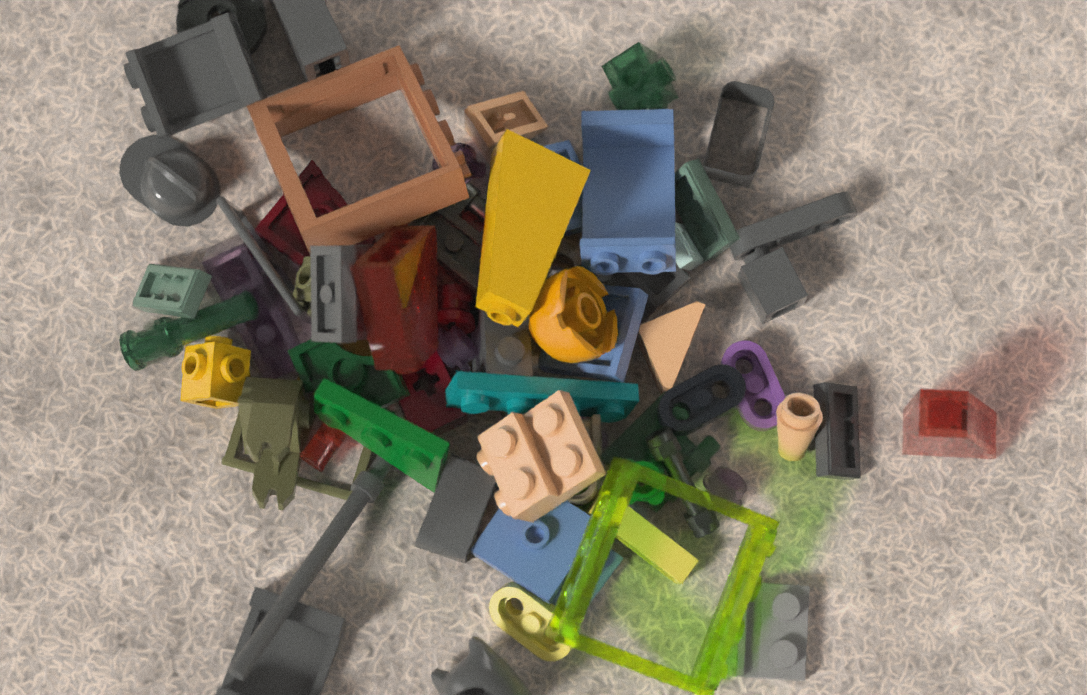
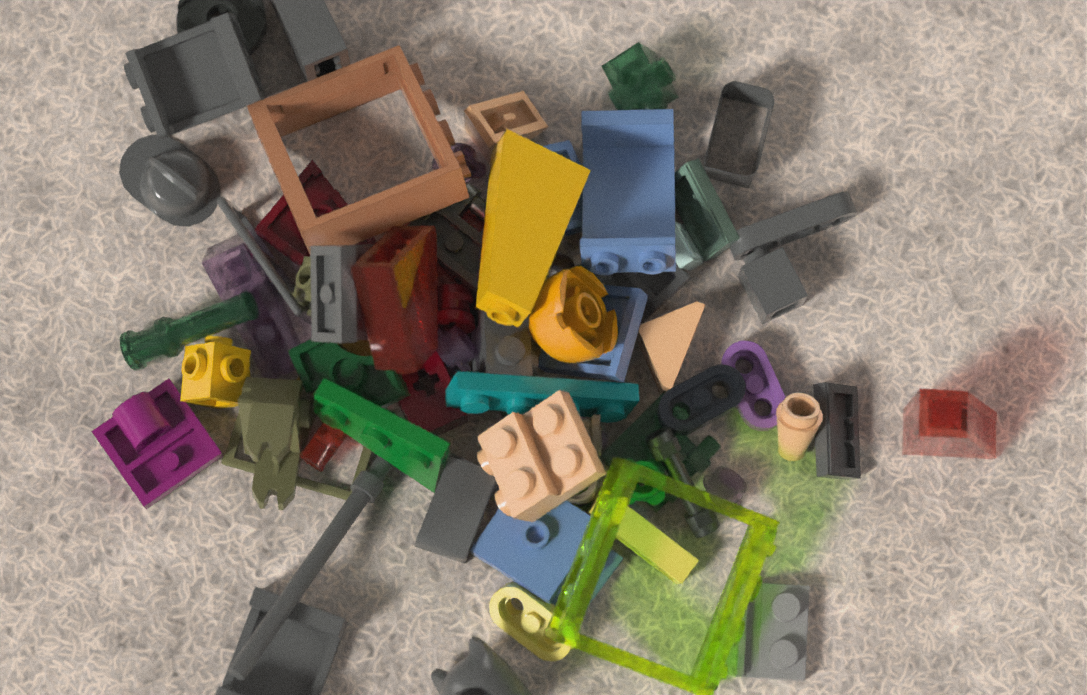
sand green plate [132,264,212,319] -> none
none -> magenta plate [91,378,223,509]

